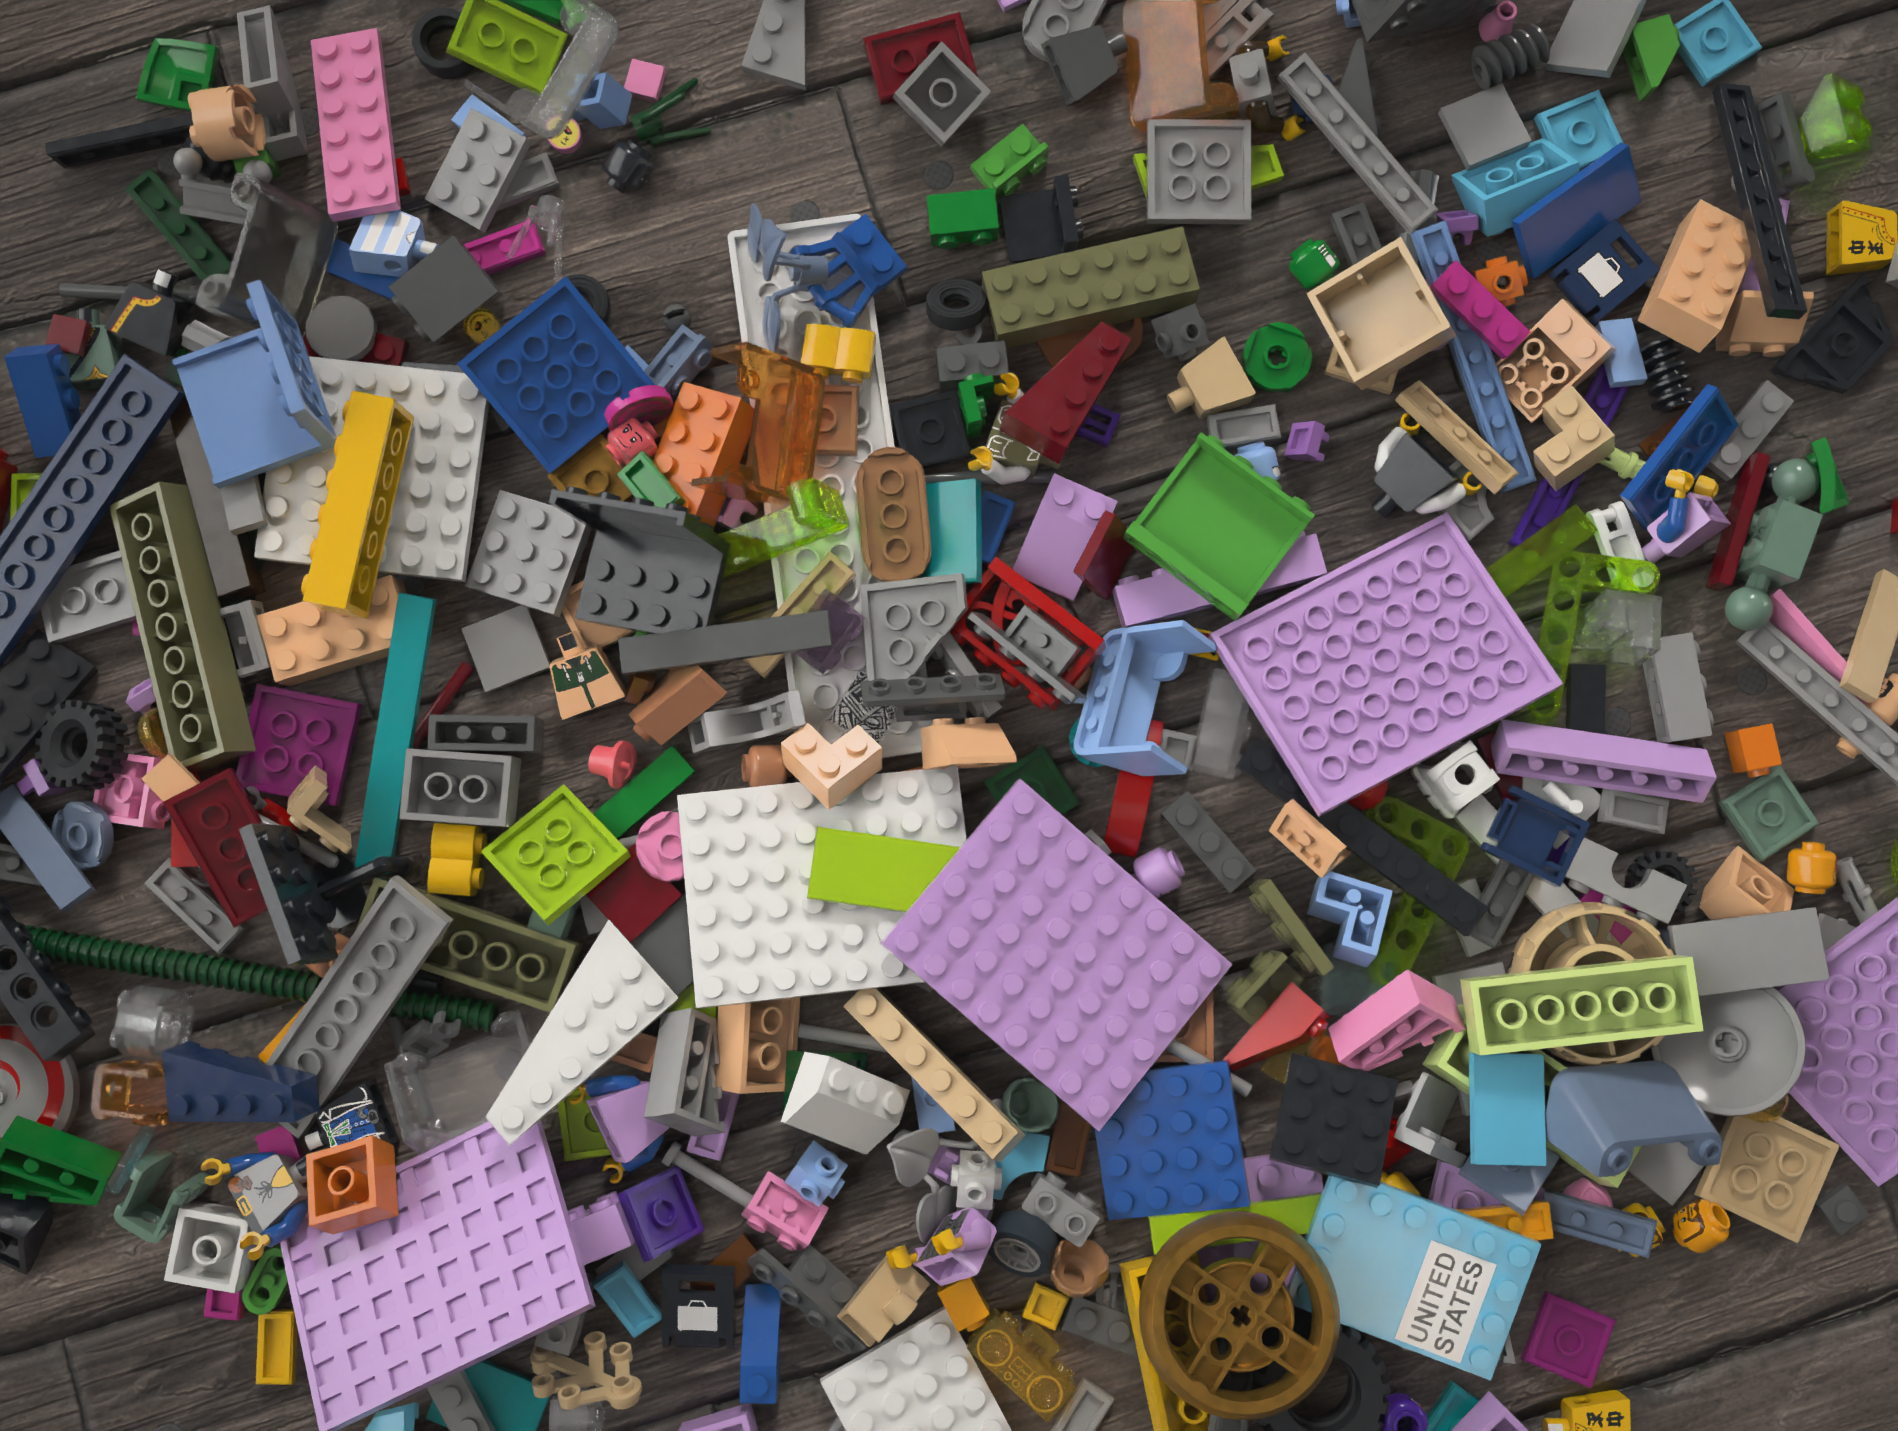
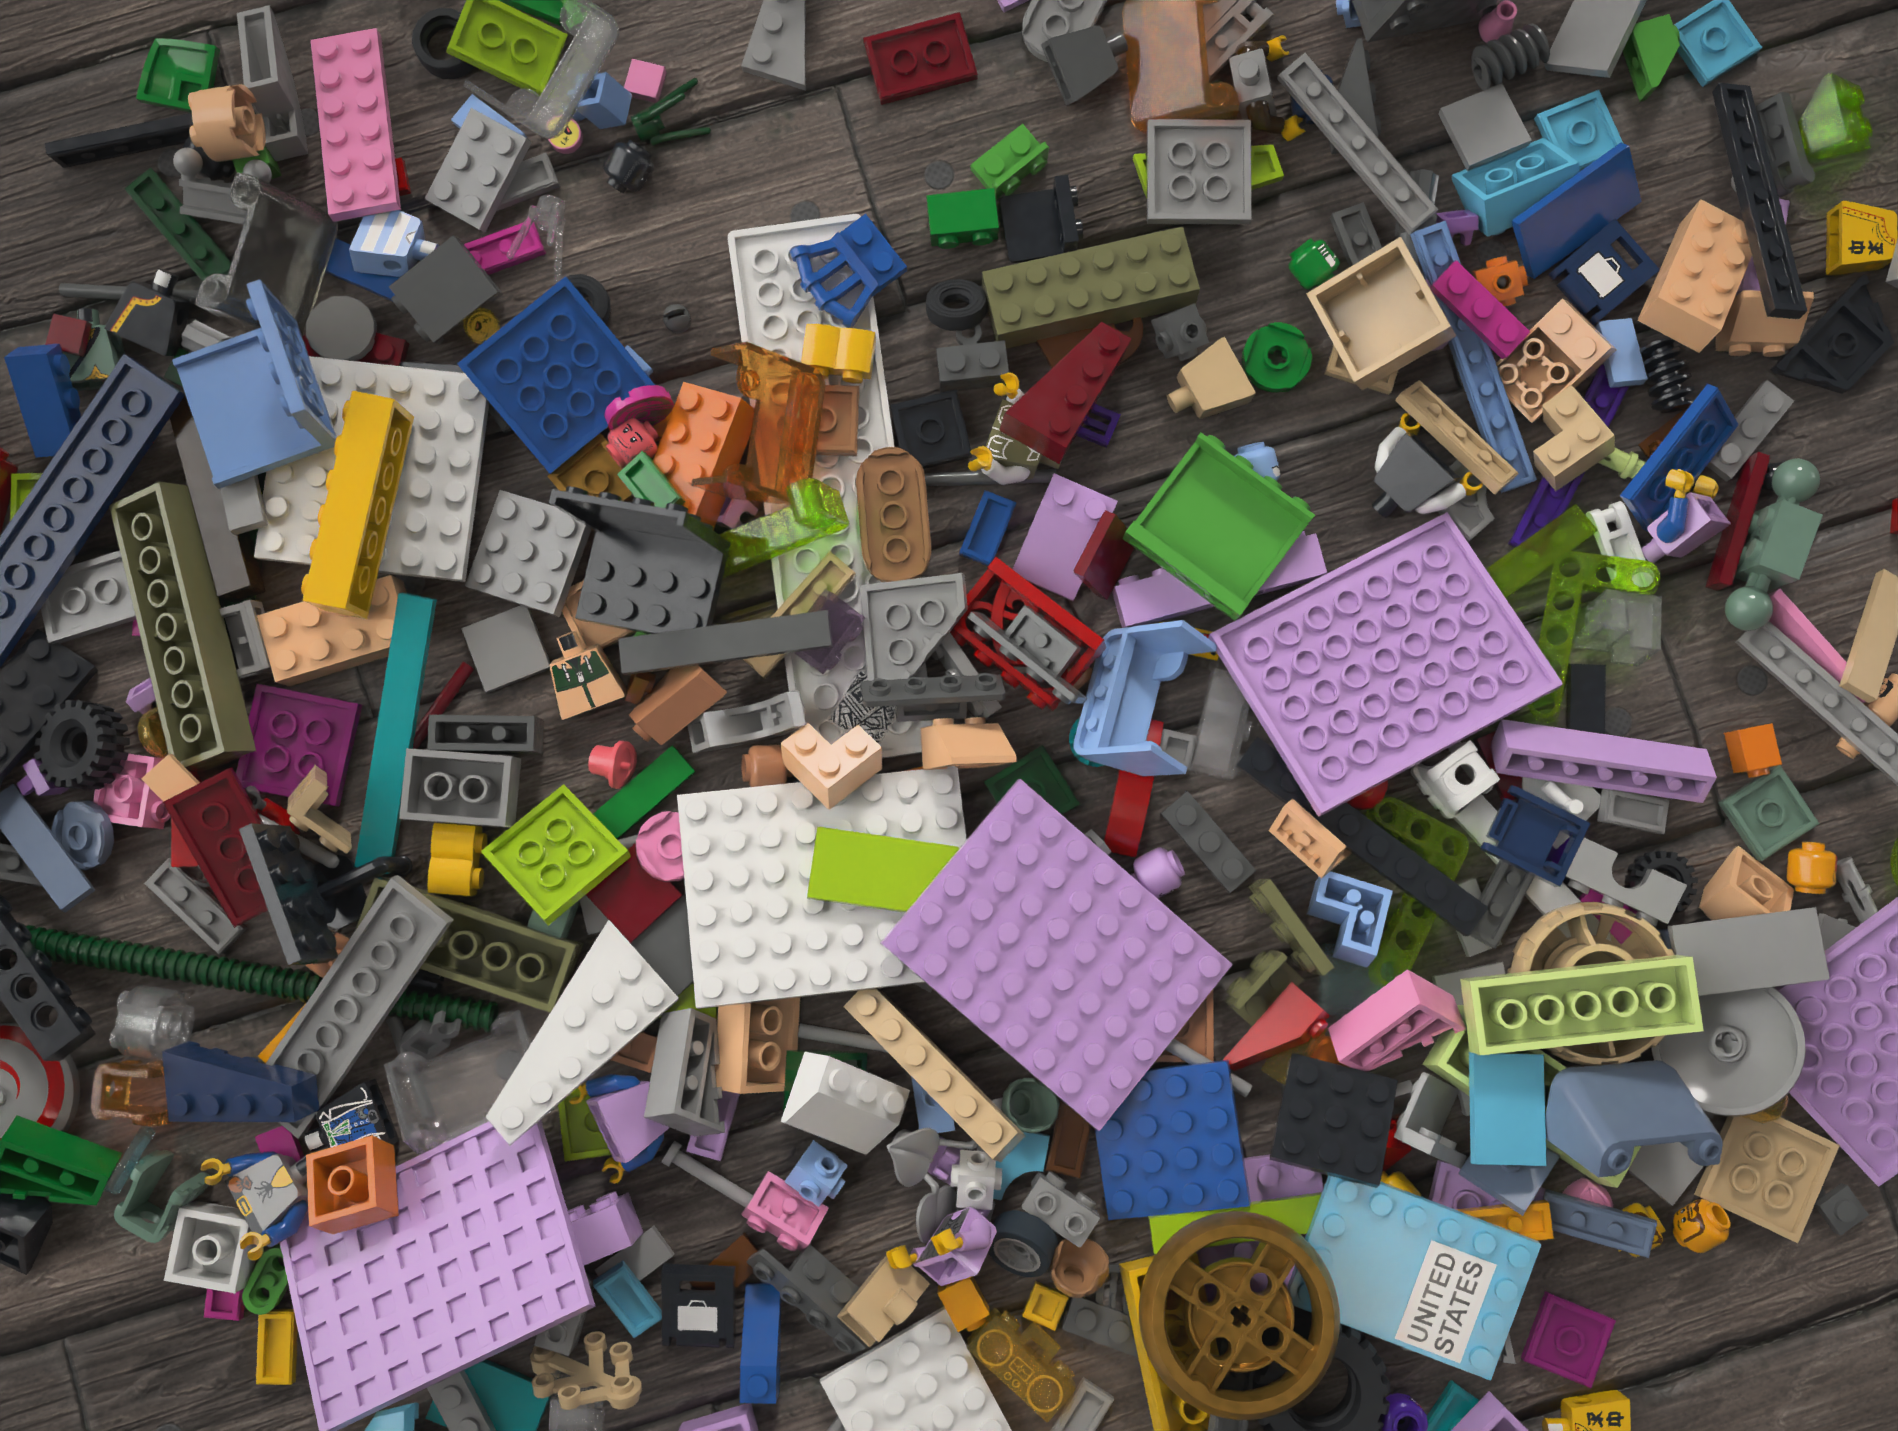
dark purple tile [617,1165,705,1262] -> none
sand blue bracket [644,324,716,403] -> none
sand blue plant [747,203,828,360] -> none
light grey brick [893,41,991,147] -> none
teal tile [919,478,982,585] -> none
green bracket [958,373,994,439] -> none
light grey tile [1206,404,1281,449] -> none
medium lavender tile [1284,421,1330,462] -> none
light grey brick [1639,632,1714,743] -> none
green plate [1805,437,1851,514] -> none

